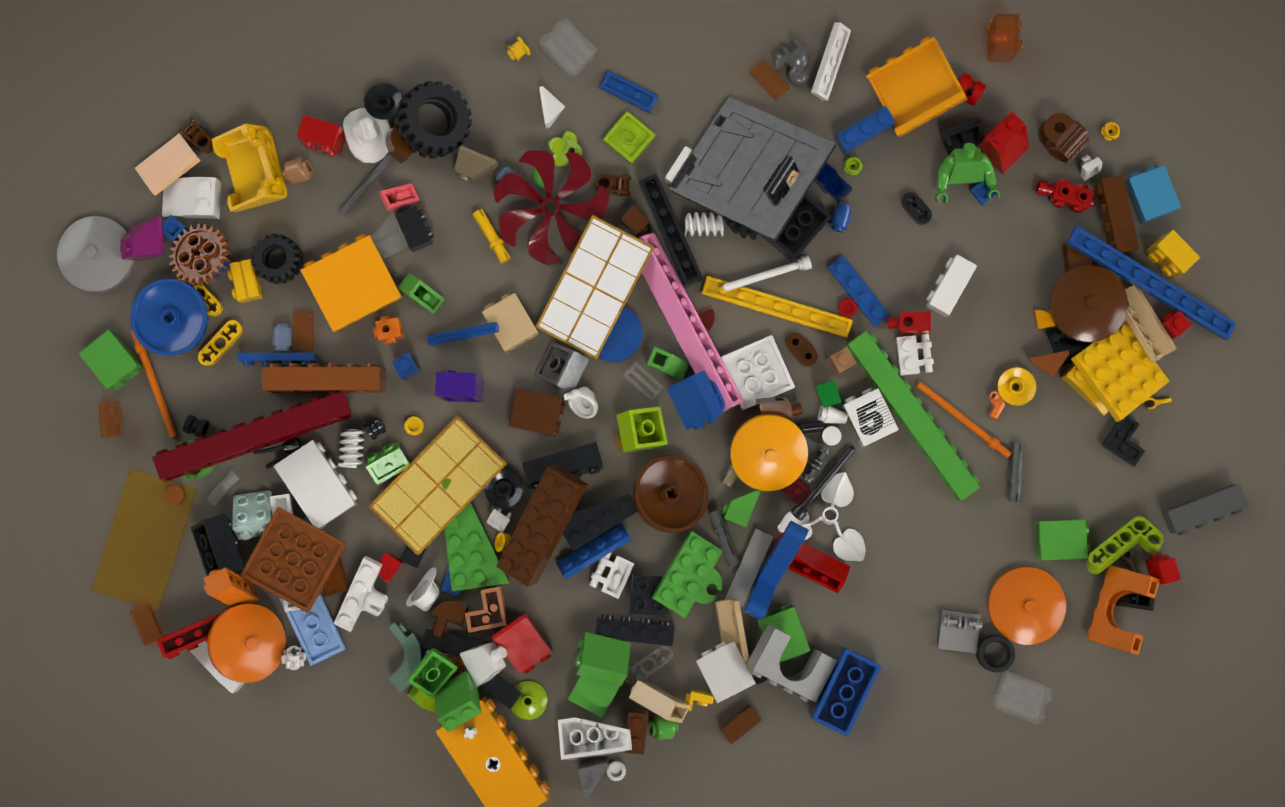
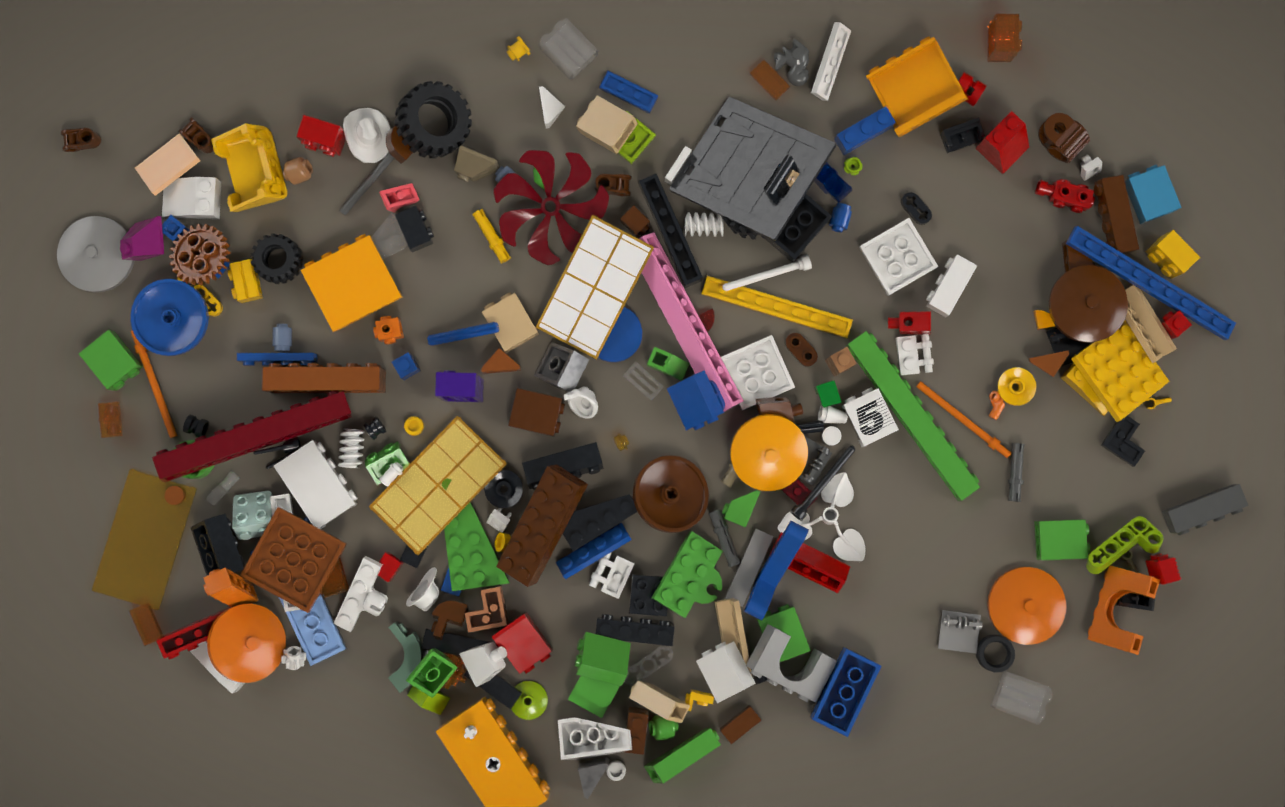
yellow beam [198,320,243,366] -> none
clear orange tile [293,312,314,351] -> none
black dish [364,83,402,120] -> none
bright green slope [398,273,445,314] -> none
bright green brick [434,671,482,732] -> none
lime plate [548,131,583,167] -> none
lime brick [616,406,668,452] -> none
blue plate [827,256,890,328] -> none
red tile [838,298,858,318] -> none
bright green torso [934,143,1000,203] -> none
blue tile [970,179,997,206] -> none
yellow plate [1101,122,1120,141] -> none
none -> reddish brown piece [61,128,101,152]
none -> white pin [379,462,404,486]
none -> dark orange slope [481,348,521,374]
none -> tan brick [576,95,638,154]
none -> bright green slope [644,728,721,783]
none -> white plate [859,218,938,296]

